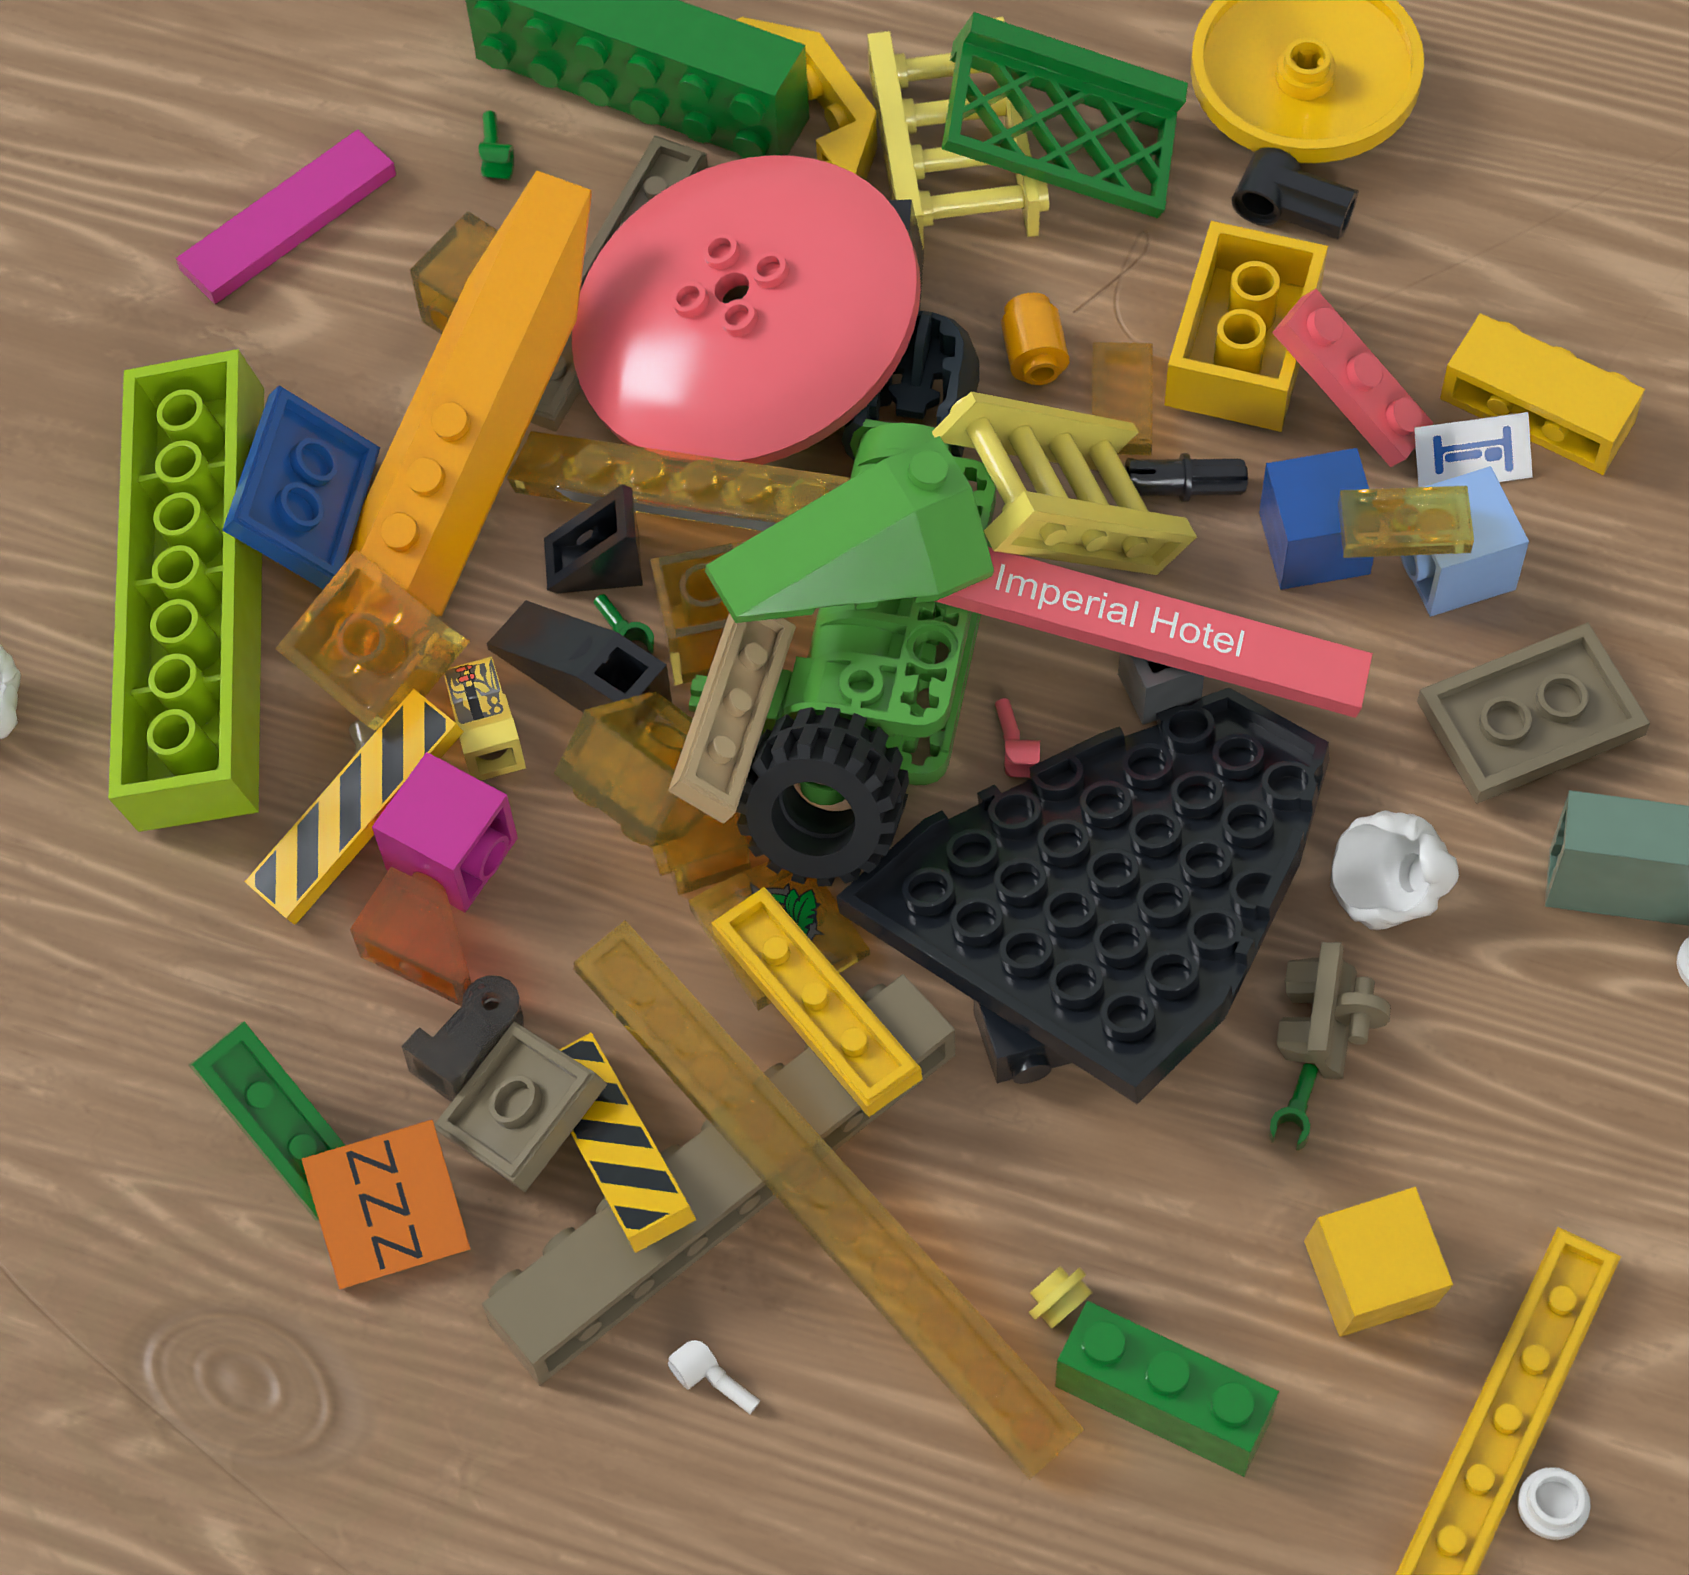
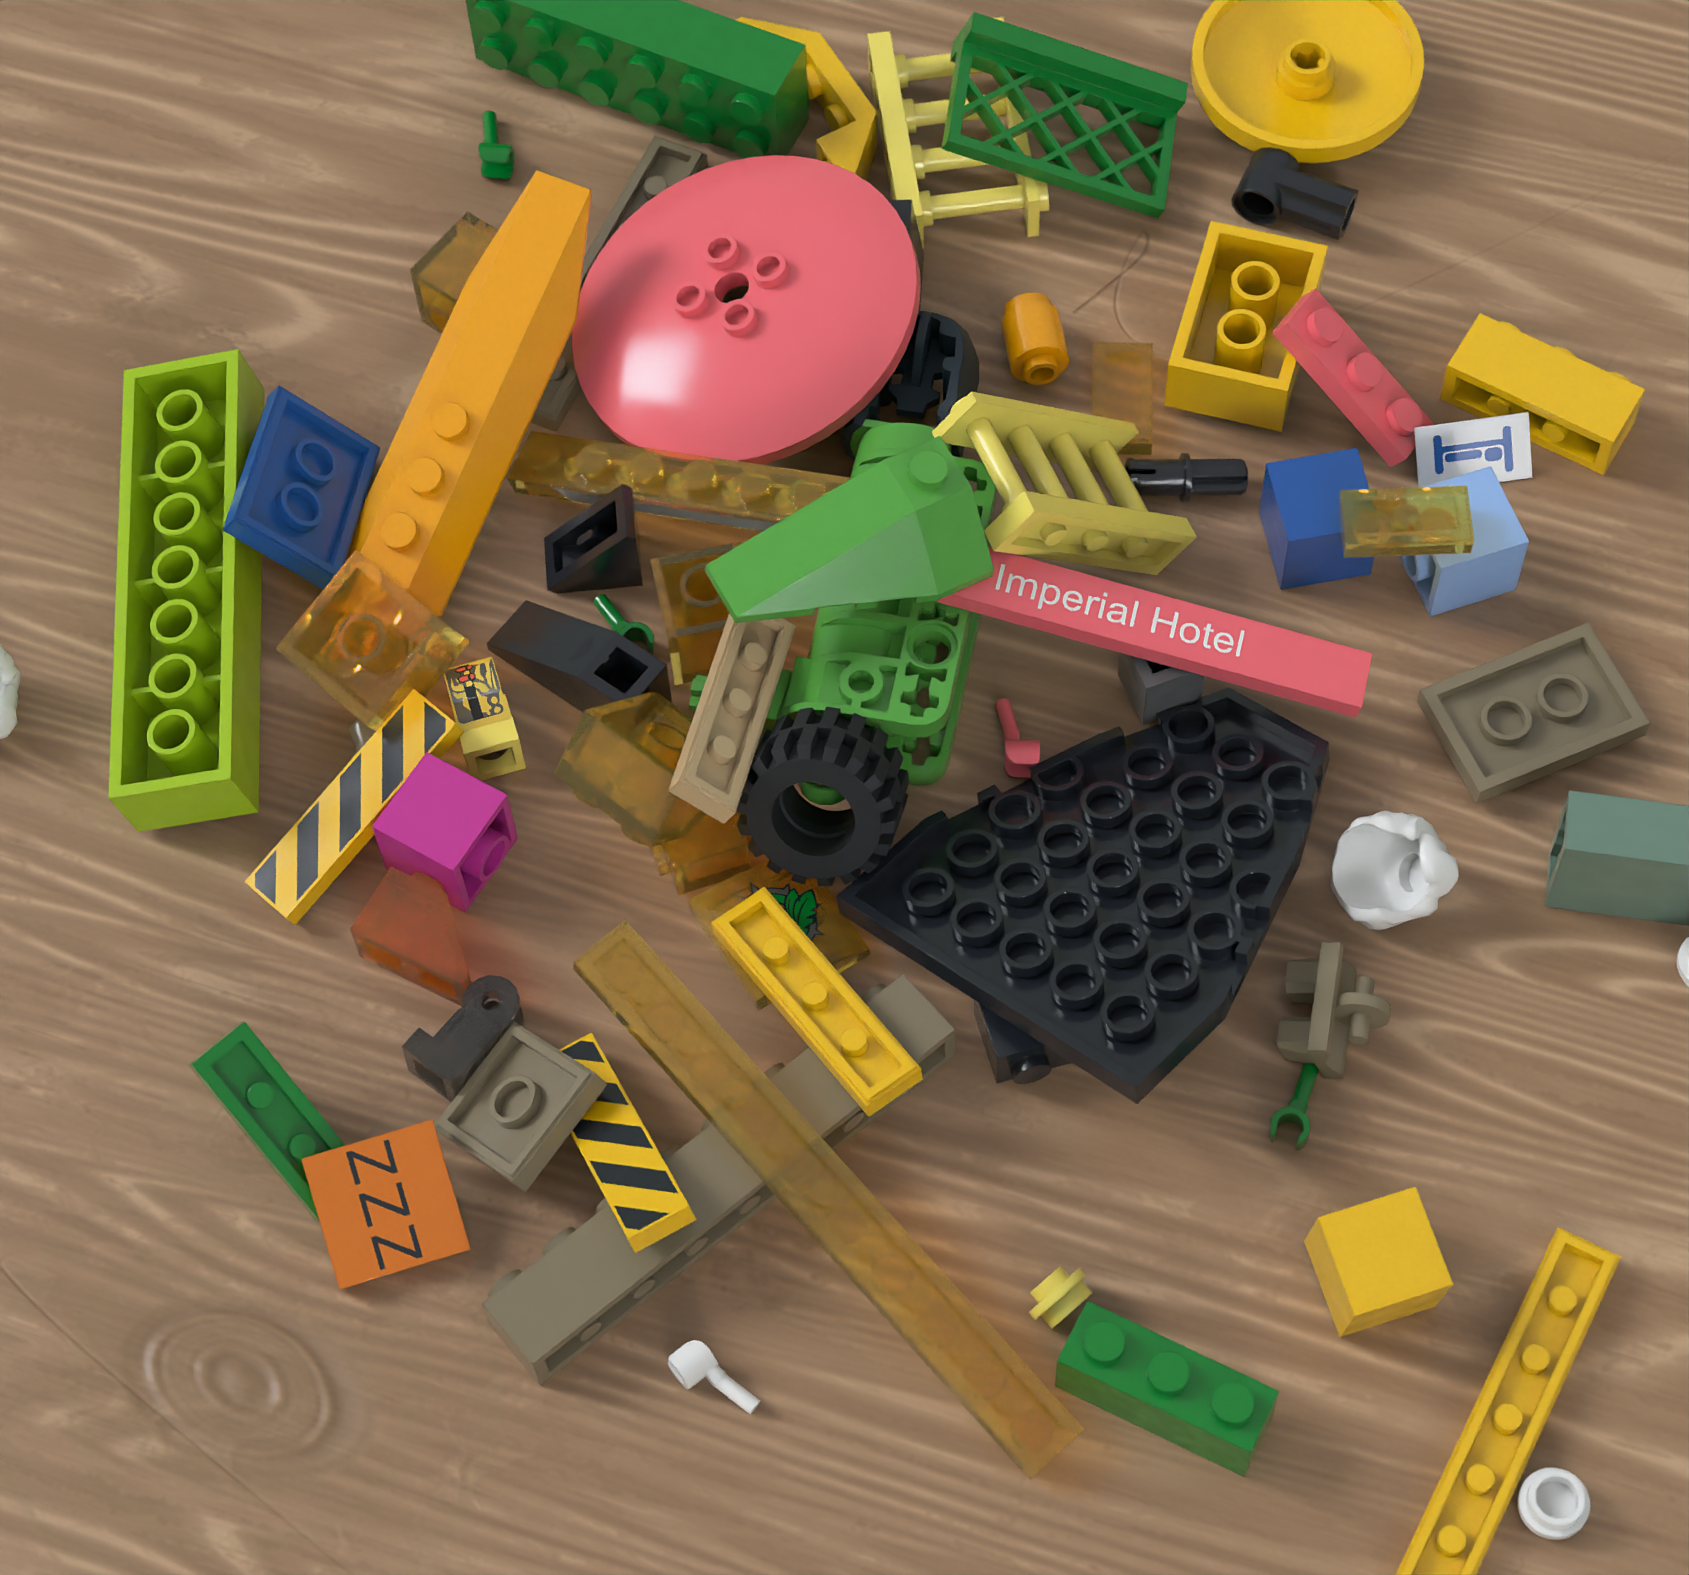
dark pink tile [176,129,396,304] -> none

